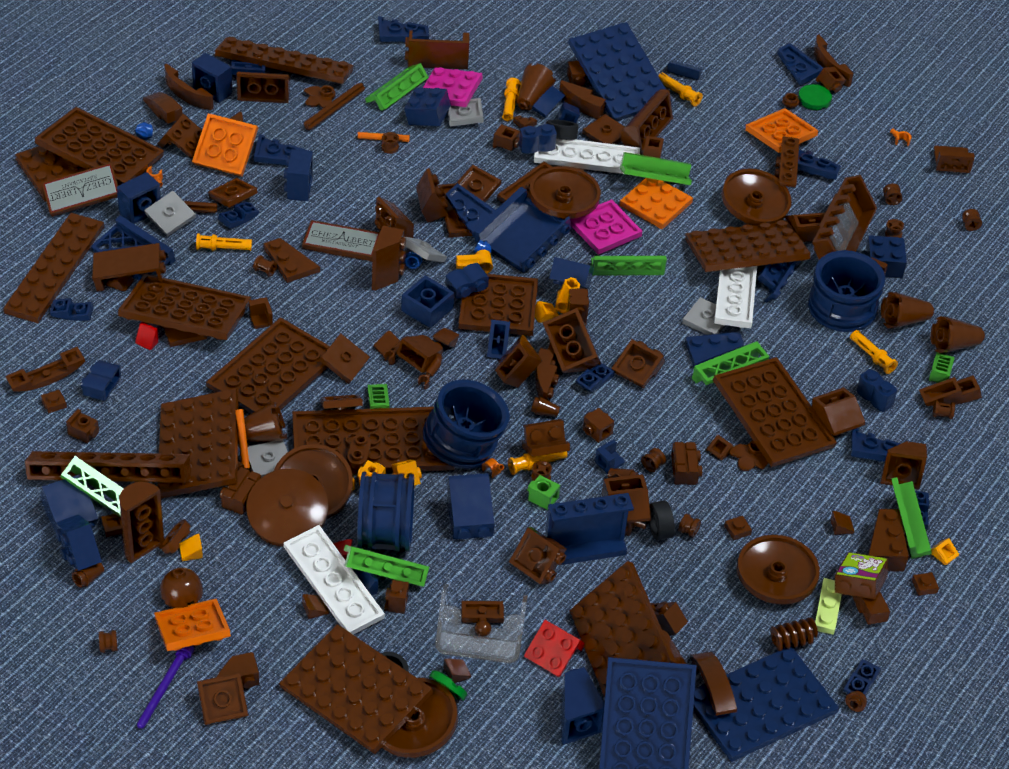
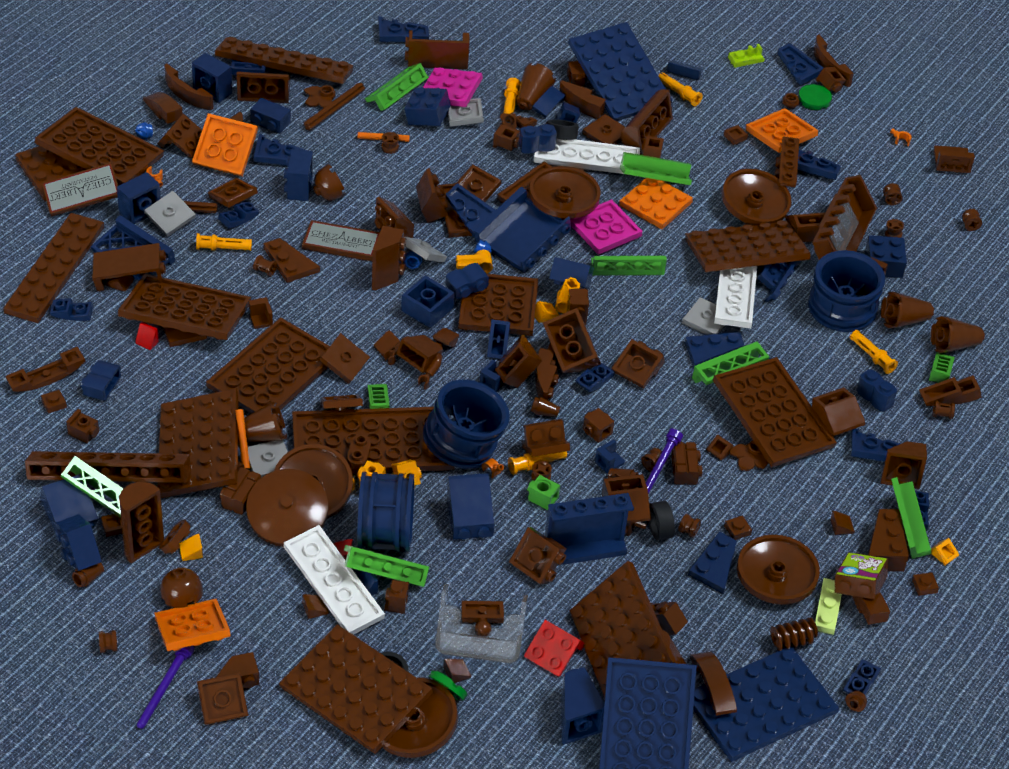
none -> dark blue brick [250,98,291,134]
none -> reddish brown cylinder [313,164,346,201]
none -> dark blue panel [479,360,505,392]
none -> reddish brown plate [500,112,517,129]
none -> dark purple piece [646,428,683,494]
none -> dark blue wing [688,532,737,594]
none -> reddish brown plate [723,125,748,145]
none -> lime plate [728,44,765,68]

